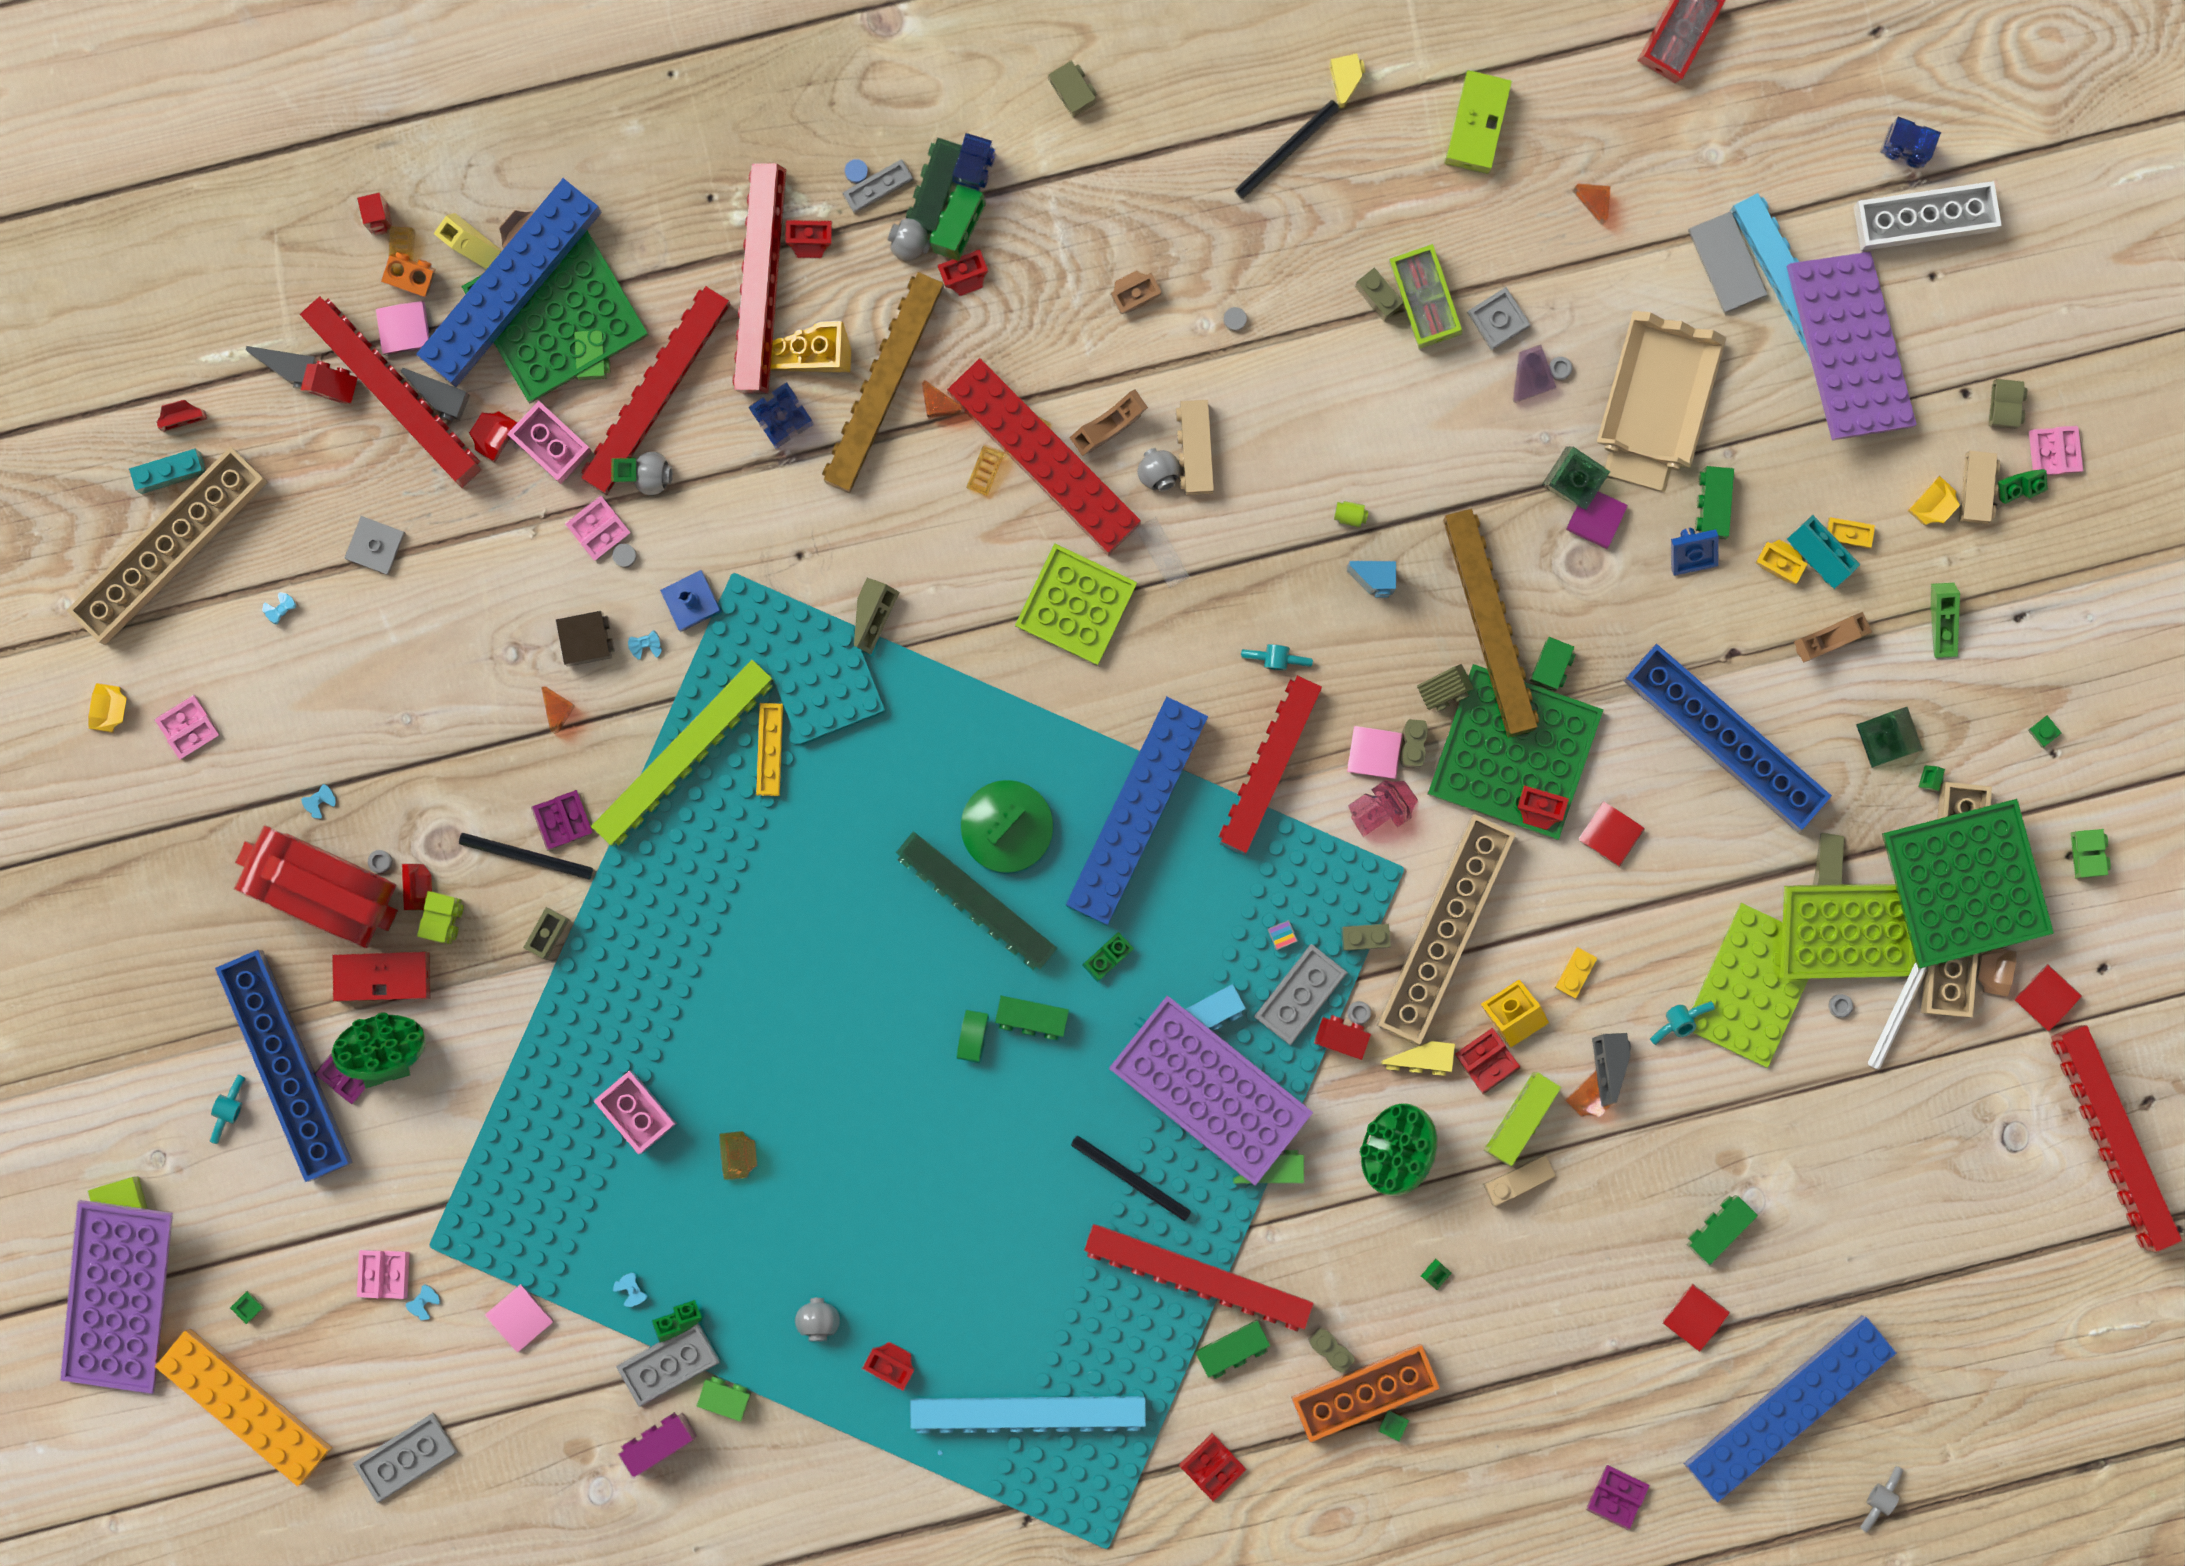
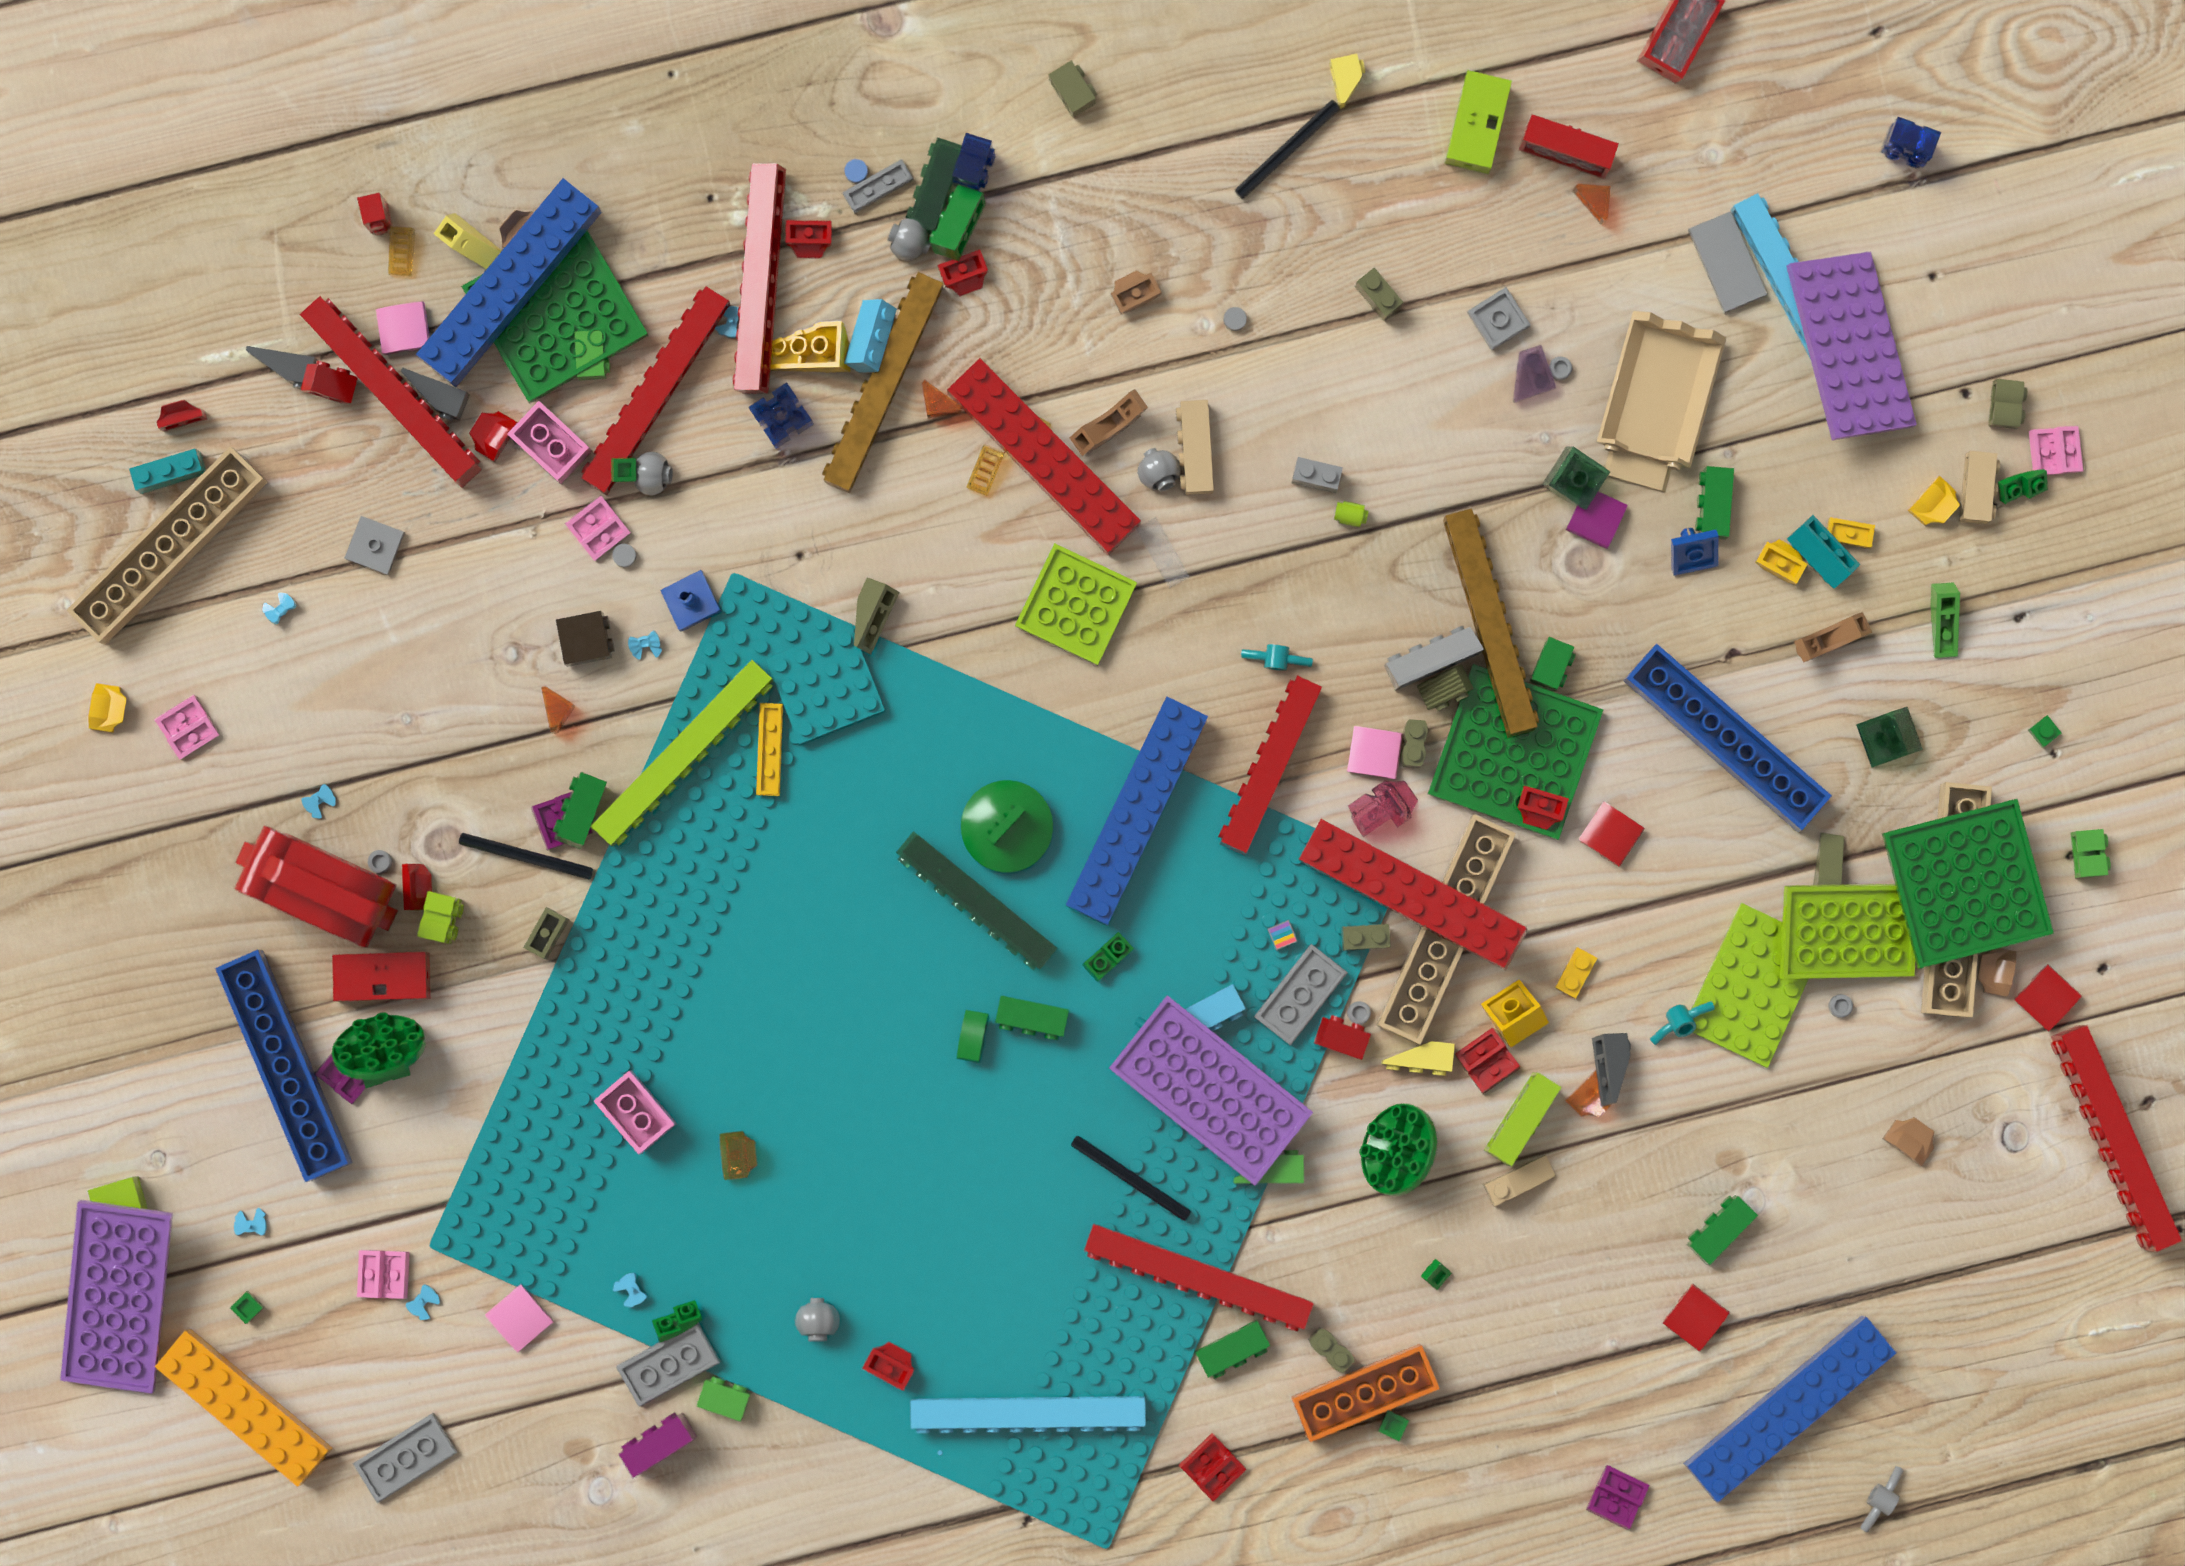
teal piece [210,1075,246,1144] -> none
orange brick [381,252,436,297] -> none
dark azure slope [1347,561,1396,598] -> none
clear brick [1389,244,1462,349] -> none
white brick [1853,181,2002,251] -> none
white axle [1868,963,1928,1069] -> none
green plate [1918,765,1945,791] -> none
none -> medium azure piece [234,1208,267,1236]
none -> green brick [553,772,607,849]
none -> medium azure piece [715,306,739,338]
none -> medium azure brick [844,299,897,373]
none -> light grey brick [1291,457,1343,493]
none -> red brick [1299,819,1528,971]
none -> light grey slope [1384,626,1484,691]
none -> red brick [1518,114,1619,179]
none -> medium nougat slope [1882,1117,1935,1166]

